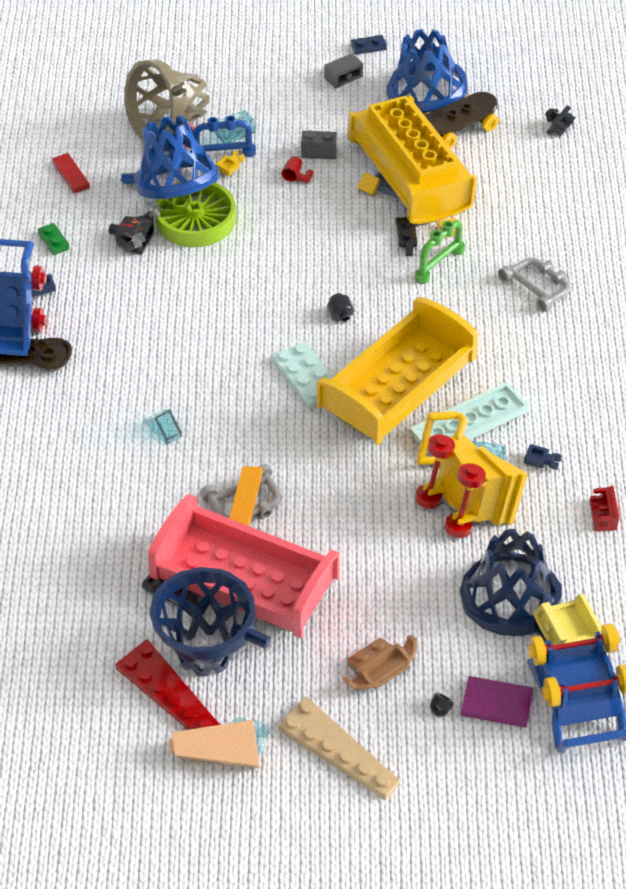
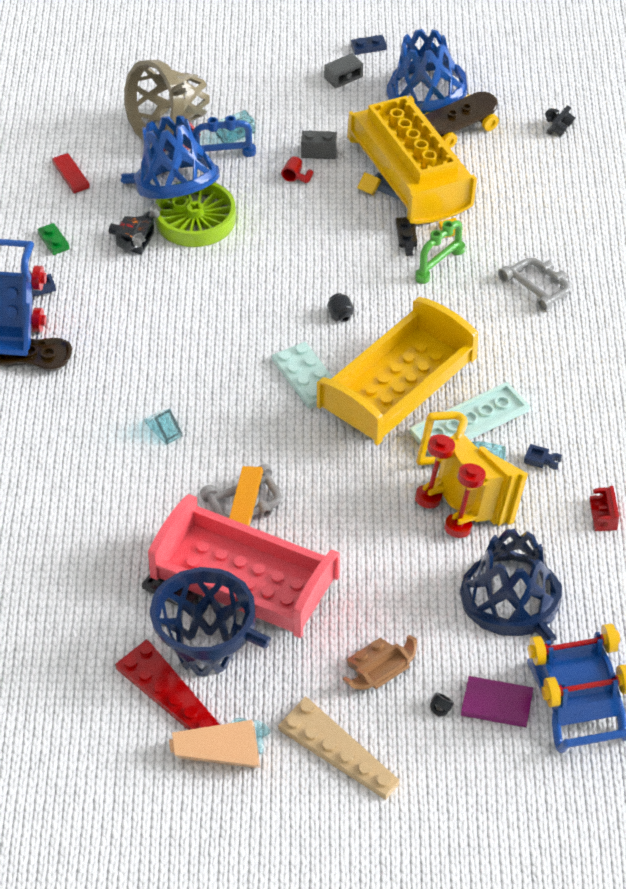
yellow plate [215,150,244,176] -> none
light yellow panel [533,594,601,645] -> none

